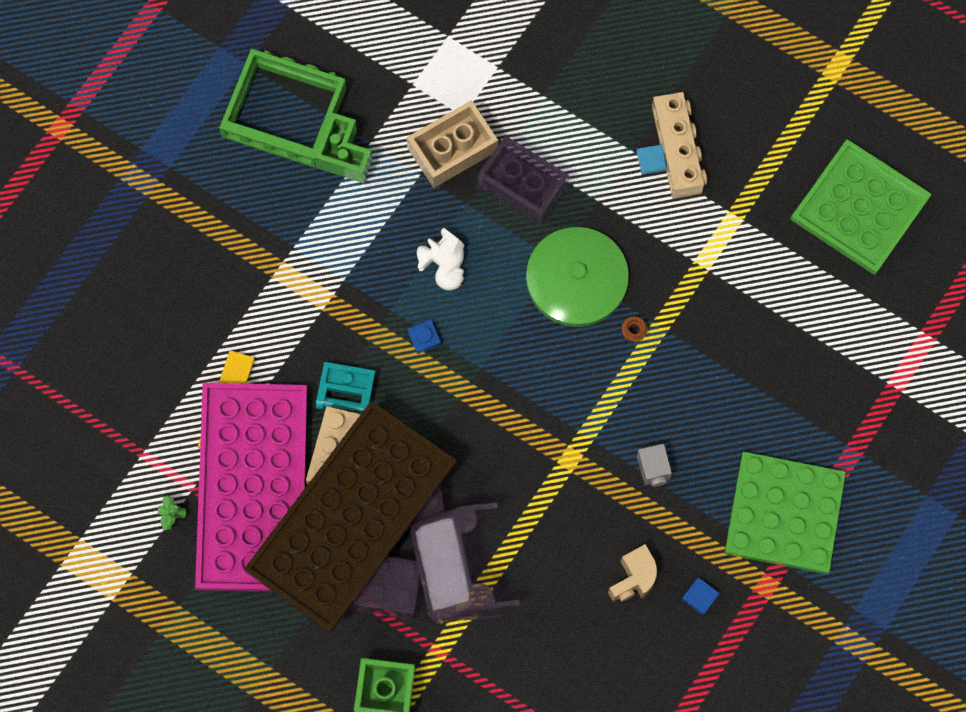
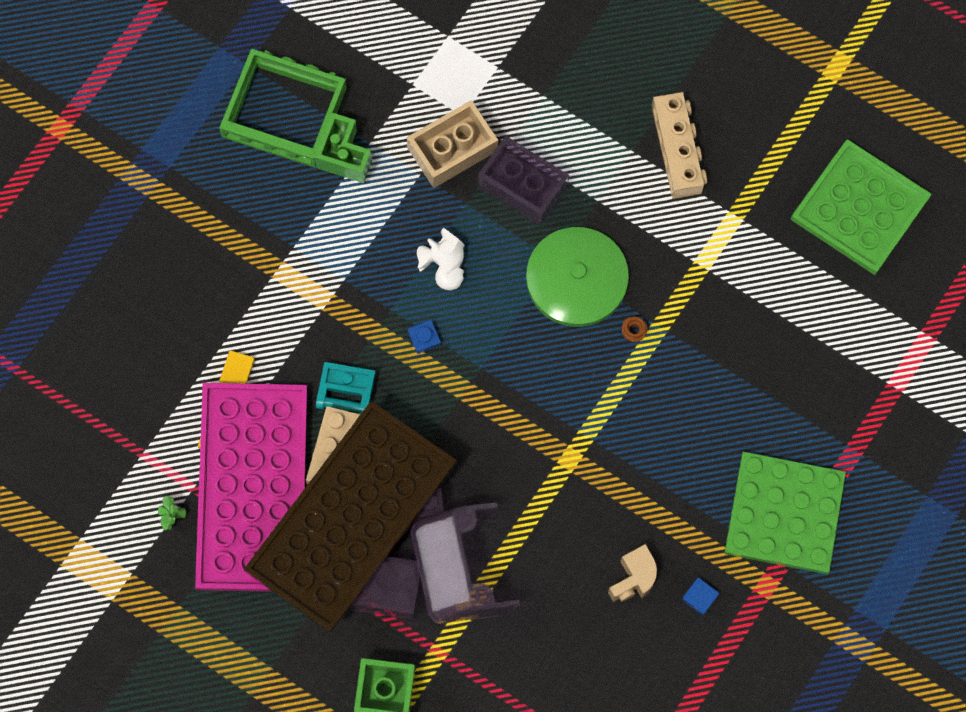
dark azure tile [636,145,667,175] -> none
light grey brick [637,444,672,487] -> none

